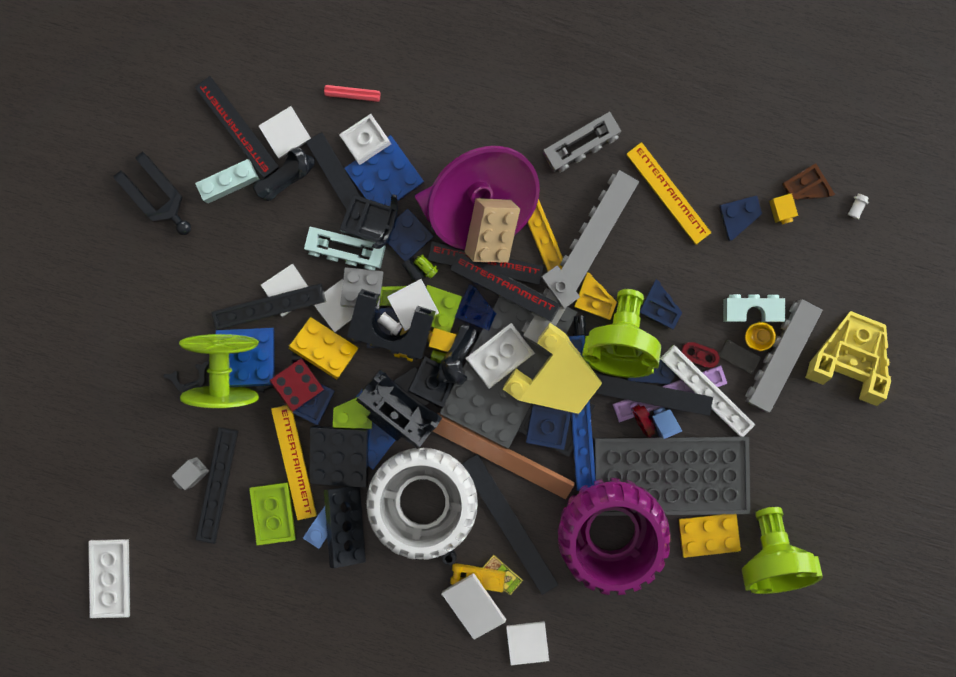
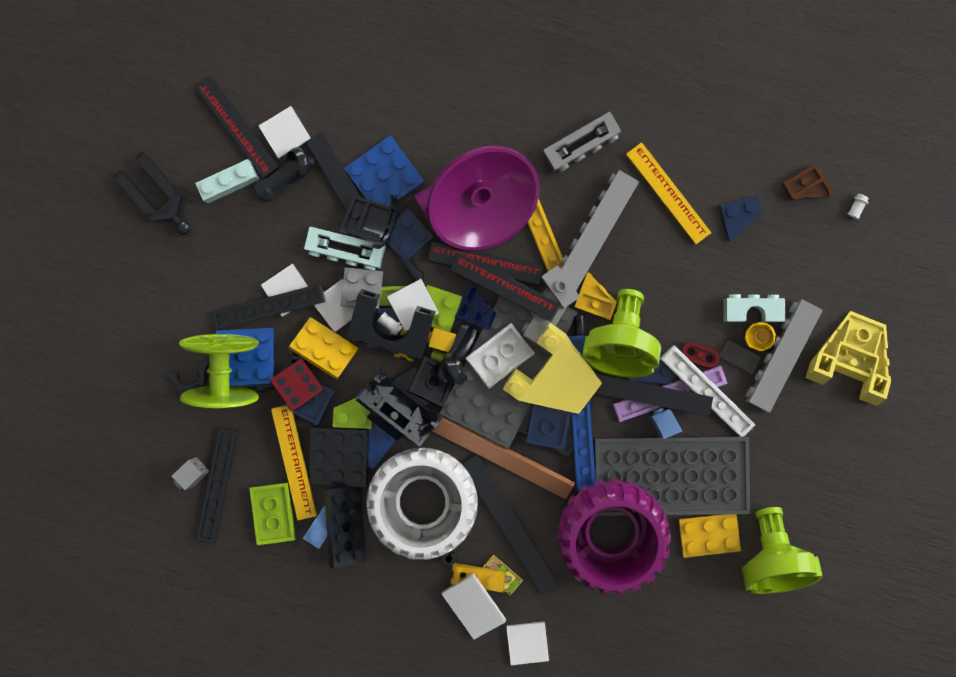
white tile [89,539,130,618] -> none
coral axle [324,85,381,102] -> none
white tile [339,114,391,165] -> none
lime pin [414,254,438,278] -> none
tan brick [465,198,520,262] -> none
dark red plate [631,404,656,438] -> none
dark blue wing [640,279,682,330] -> none
yellow brick [769,193,798,225] -> none

